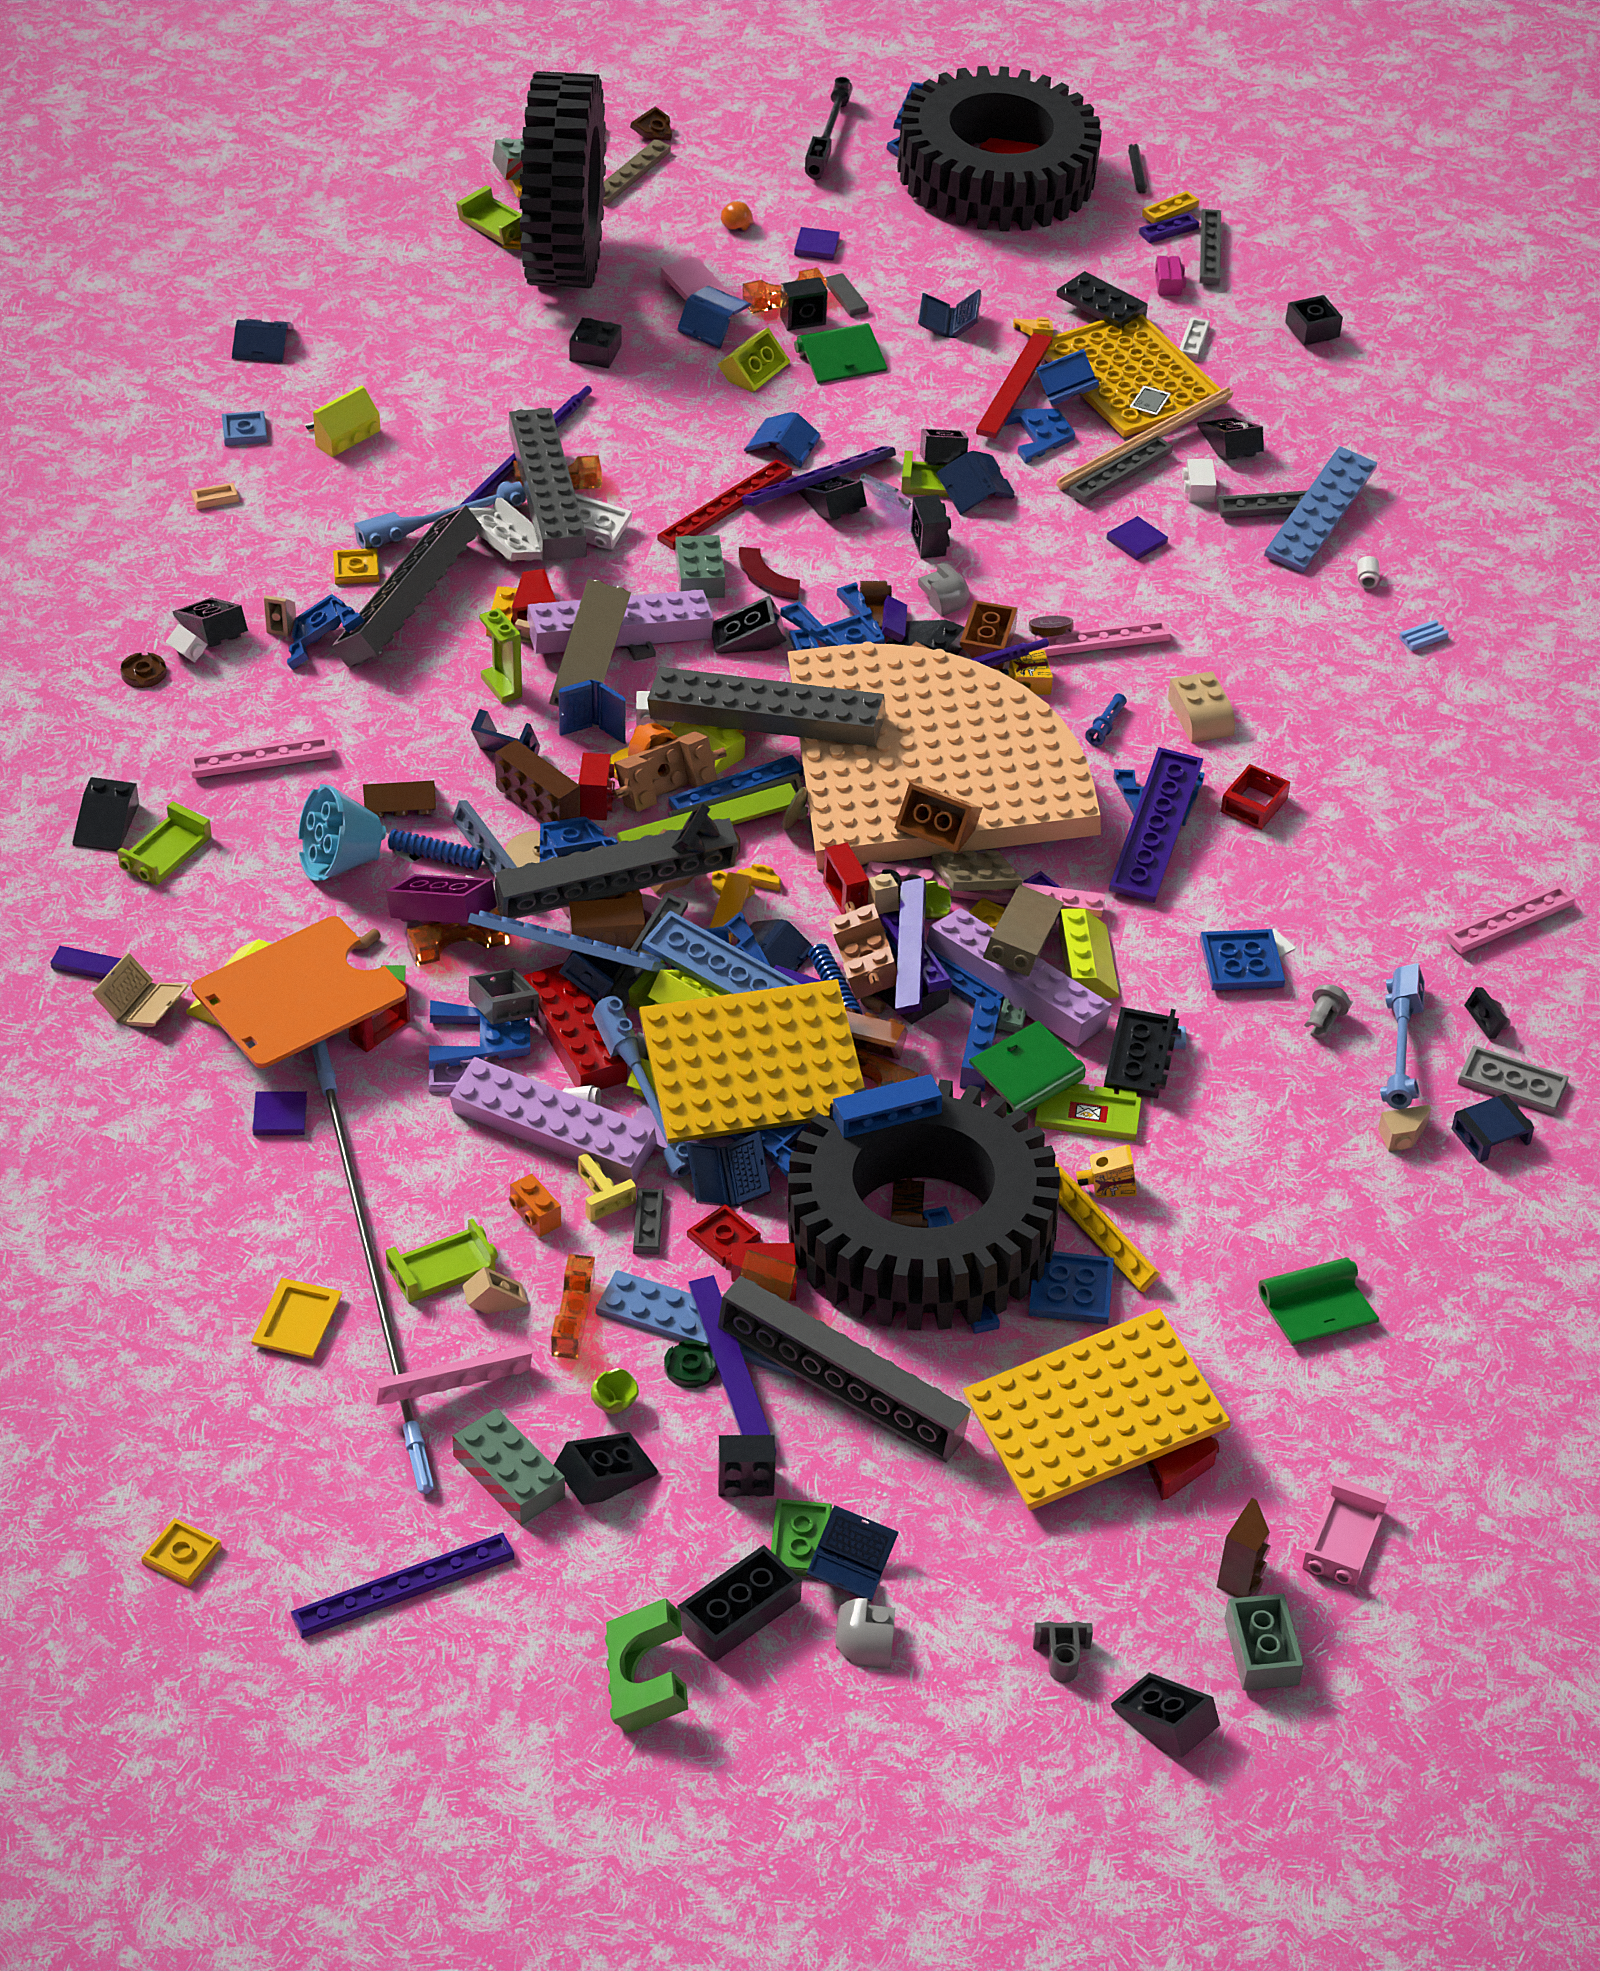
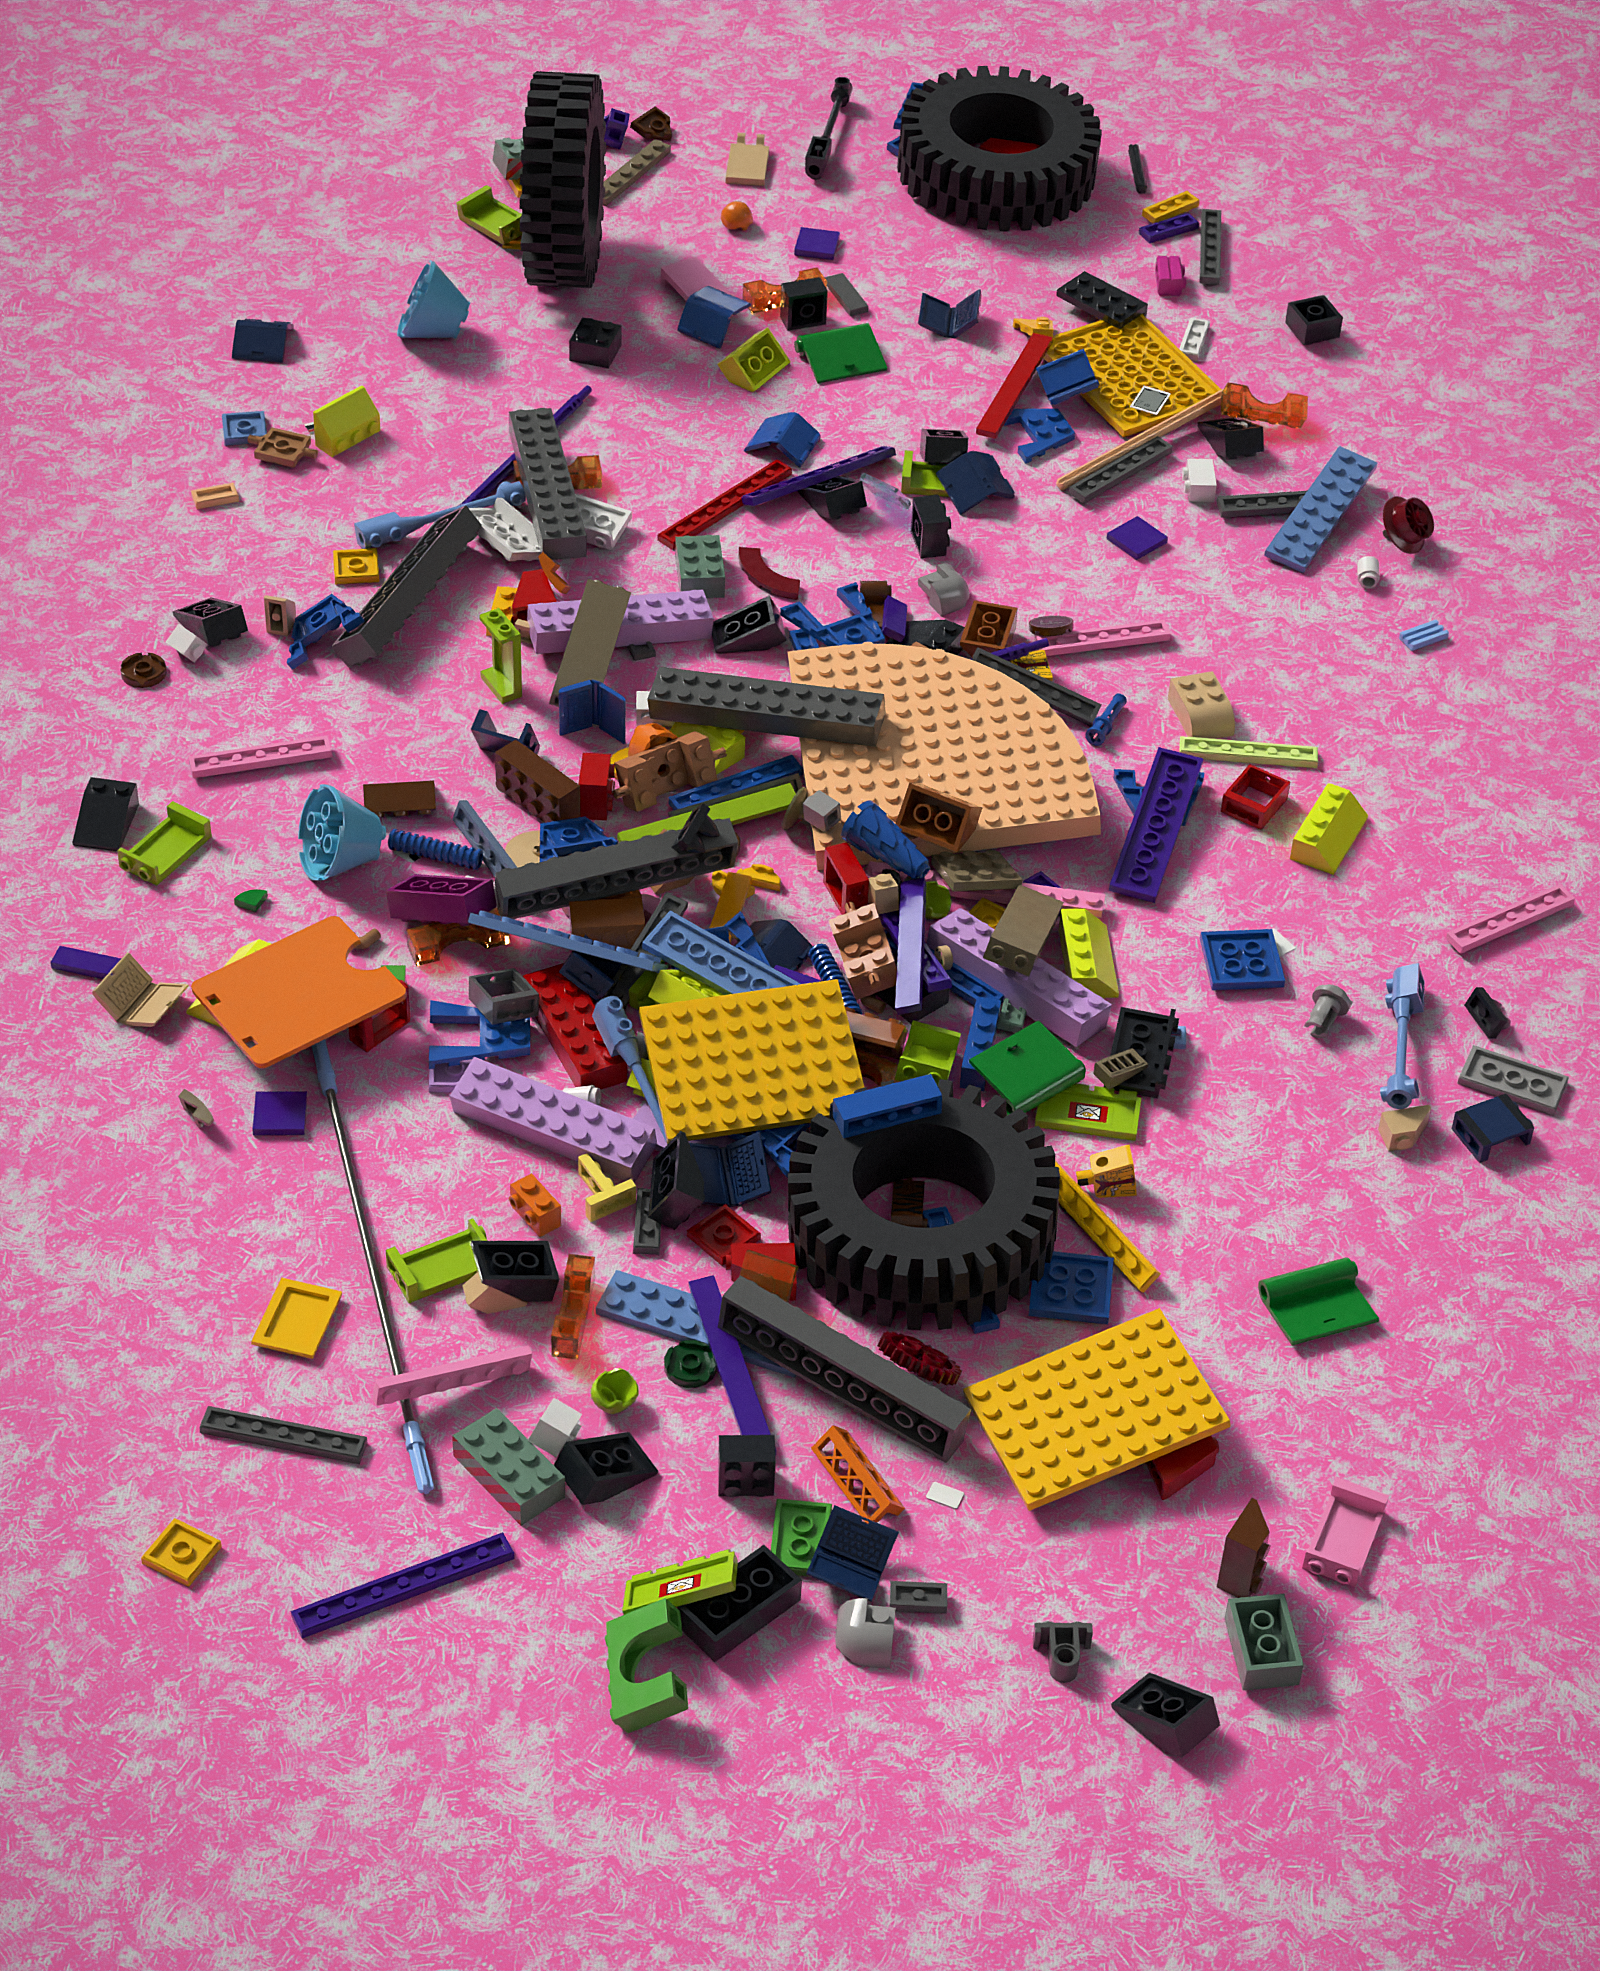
none -> dark tan slope [178,1089,214,1128]
none -> dark grey tile [199,1406,368,1464]
none -> green tile [234,889,268,912]
none -> medium nougat plate [247,427,318,468]
none -> medium azure cone [397,260,470,339]
none -> black slope [471,1241,560,1302]
none -> white brick [528,1398,582,1457]
none -> orange slope [538,552,572,594]
none -> dark purple brick [604,108,630,149]
none -> lime hinge [622,1549,738,1615]
none -> black slope [648,1131,705,1230]
none -> tan tile [725,133,769,186]
none -> brick [803,790,841,833]
none -> orange fence [811,1425,905,1523]
none -> blue cone [841,800,930,879]
none -> dark red gear [877,1331,962,1386]
none -> dark grey plate [890,1581,947,1614]
none -> lime panel [895,1020,961,1086]
none -> white sticker [926,1482,964,1508]
none -> tan tile [934,945,953,970]
none -> dark grey plate [972,647,1102,727]
none -> dark tan slope [1093,1048,1148,1090]
none -> yellowish green tile [1179,736,1318,768]
none -> clear orange arch [1221,382,1308,428]
none -> neon yellow slope [1290,783,1368,875]
none -> dark red piece [1383,496,1434,554]

